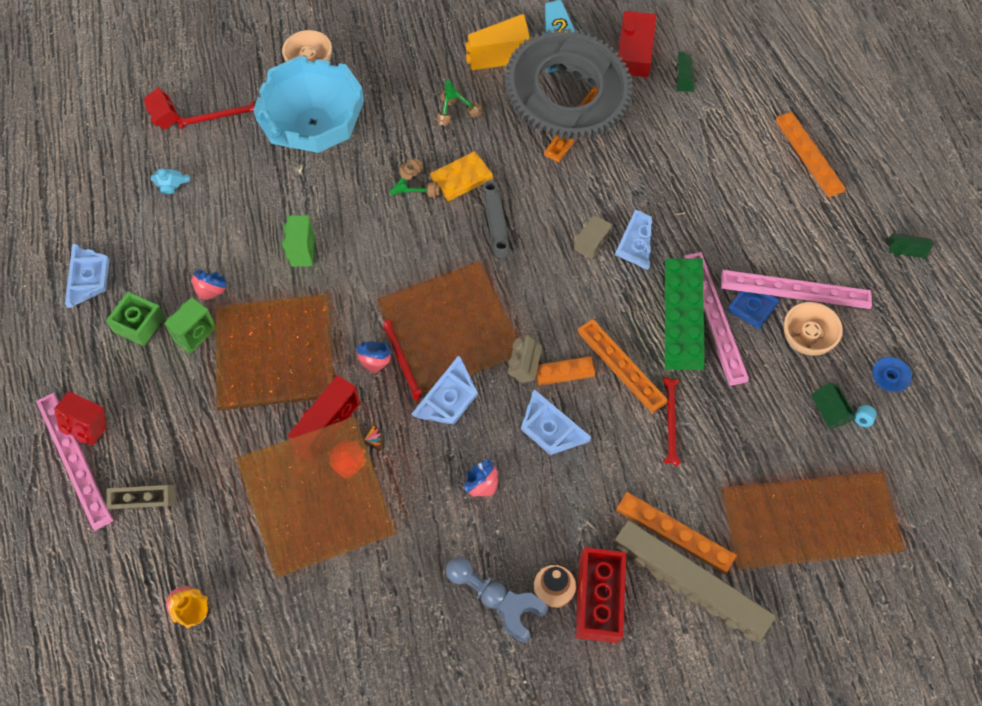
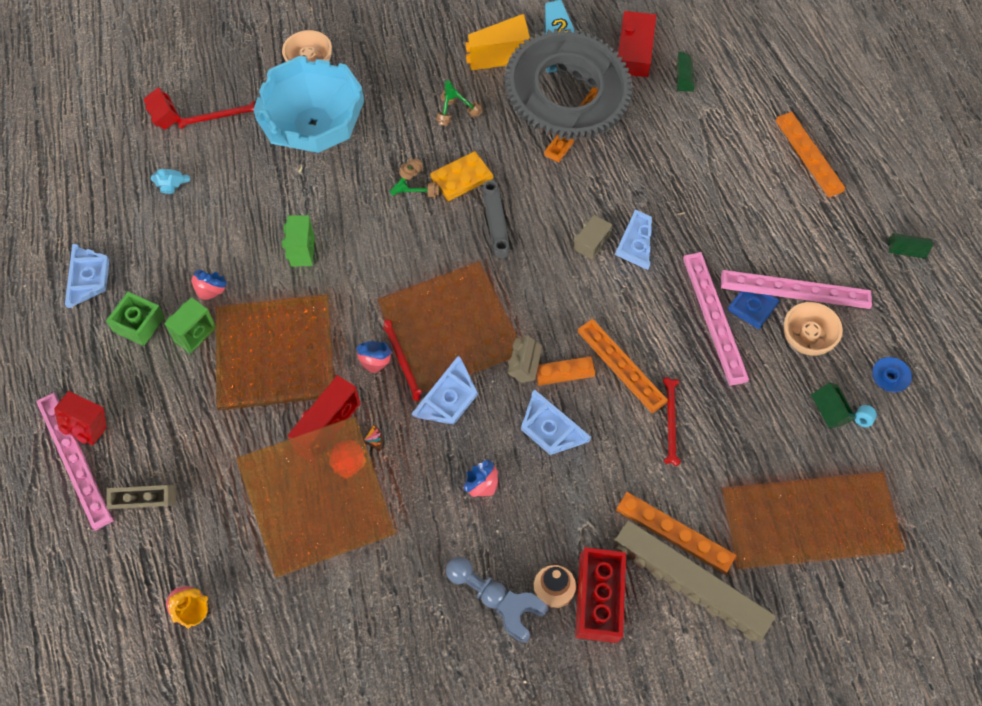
green brick [665,258,704,370] -> none

